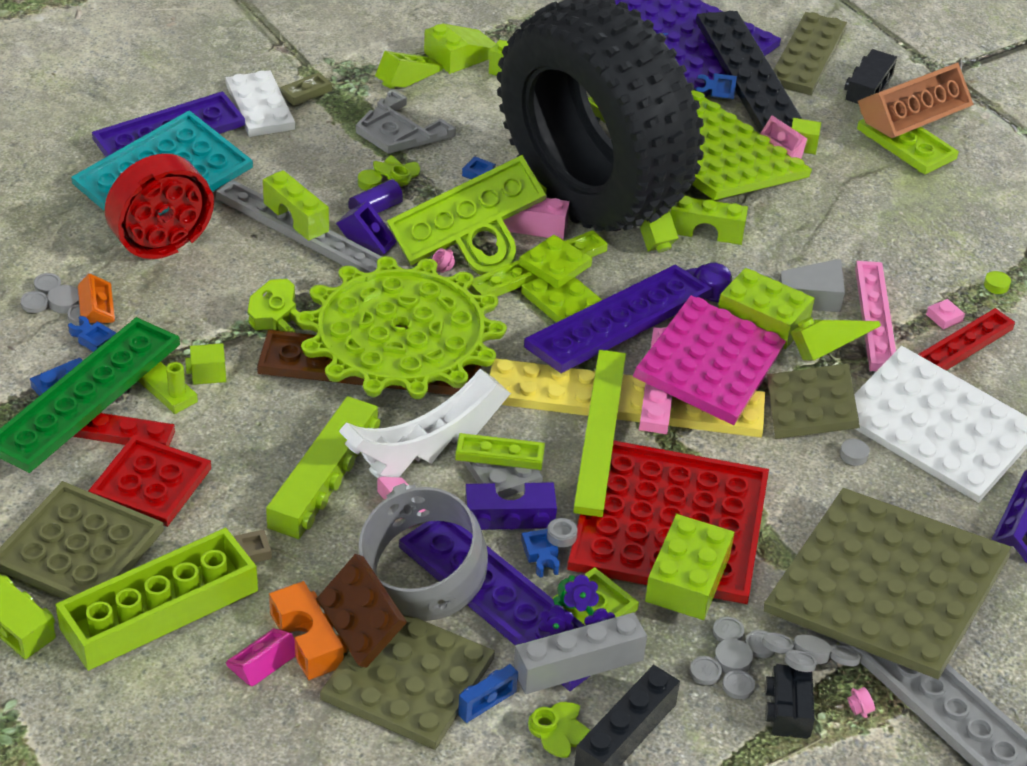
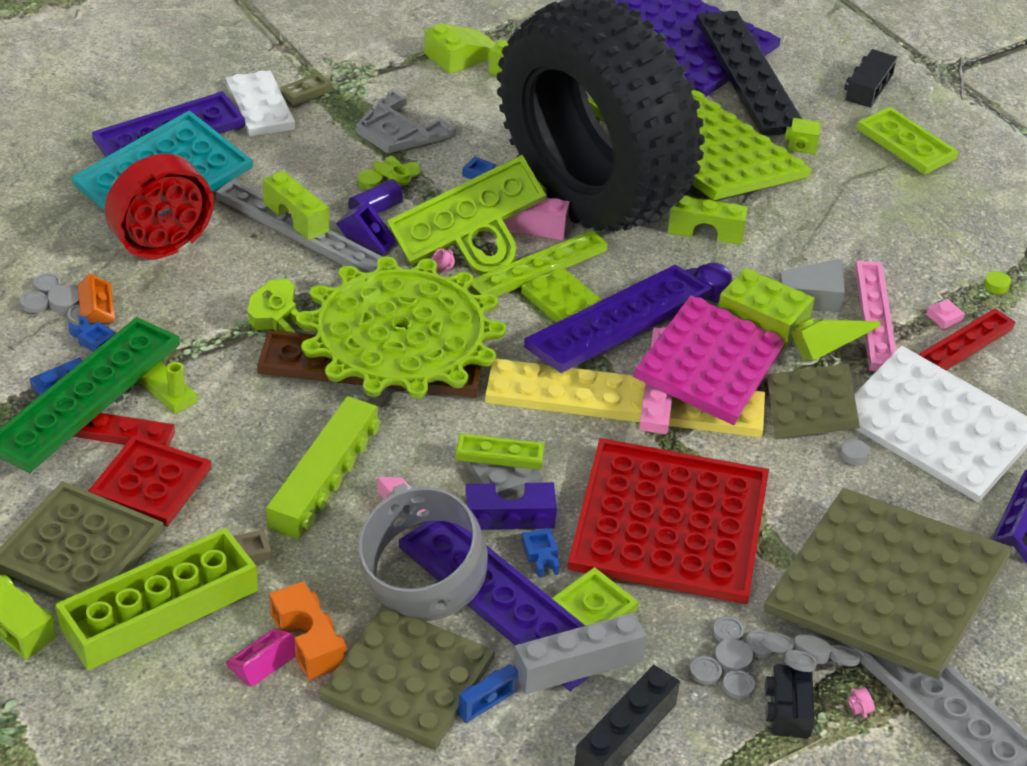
lime brick [185,343,226,385] -> none
reddish brown plate [316,554,407,668] -> none
white arch [339,369,511,478] -> none
lime slope [375,51,444,89] -> none
lime plate [519,235,592,289] -> none
lime plate [528,702,590,758] -> none
dark purple plant [539,574,615,635] -> none
light grey tile [547,518,578,547] -> none
lime tile [573,350,626,517] -> none
lime brick [639,211,679,253] -> none
lime brick [645,514,735,620] -> none
blue plate [695,73,737,100] -> none
bright pink slope [760,115,807,159] -> none
olive plate [773,12,847,96] -> none
nougat slope [858,63,974,138] -> none

